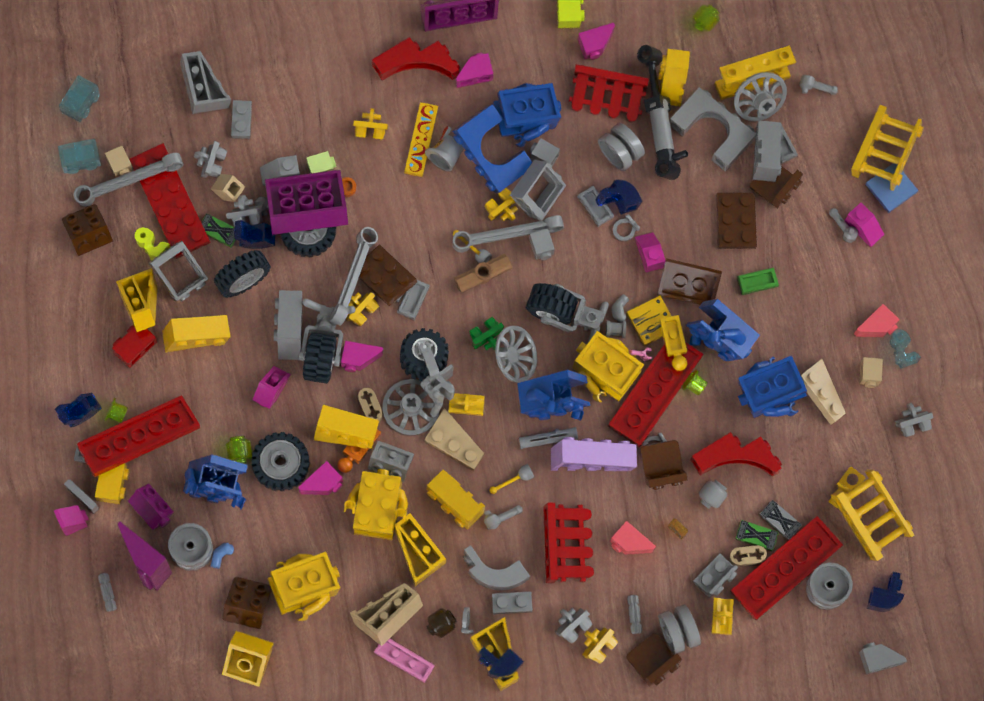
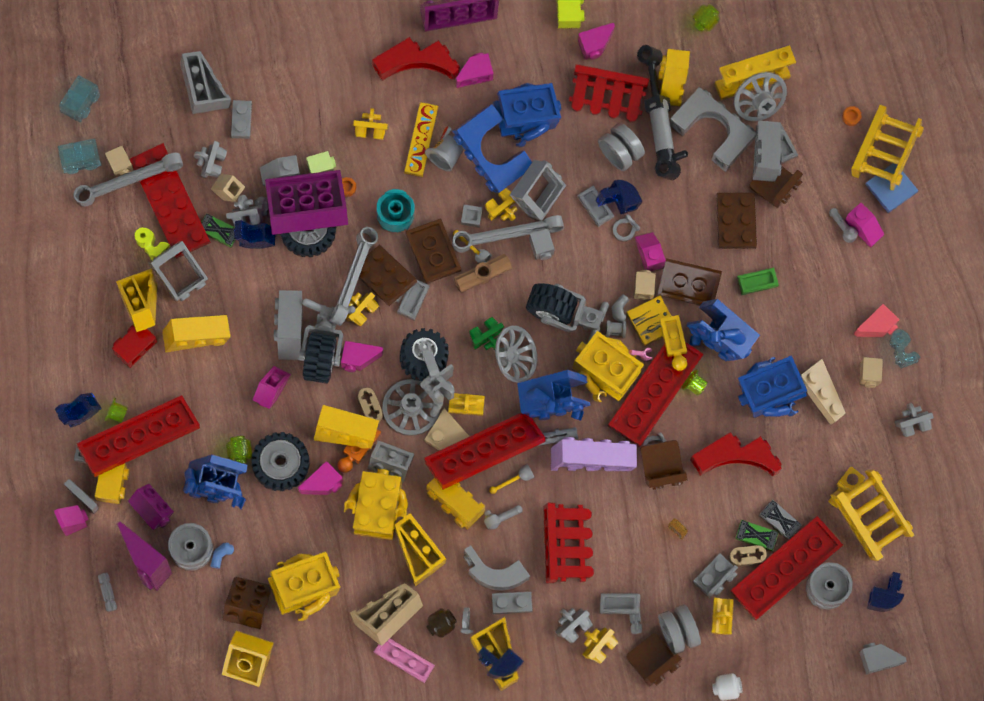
reddish brown bracket [62,204,113,256] -> none
black wheel [214,250,271,298] -> none
light grey brick [529,138,560,166] -> none
coral slope [610,521,656,554] -> none
light grey head [699,479,728,509] -> none
light grey piece [799,75,838,95] -> none
none -> teal brick [377,189,415,232]
none -> reddish brown plate [405,218,462,284]
none -> red plate [424,413,546,490]
none -> light grey tile [461,205,482,227]
none -> light grey tile [600,593,640,614]
none -> tan brick [634,270,656,300]
none -> white head [712,673,743,701]
none -> orange tile [842,106,862,126]

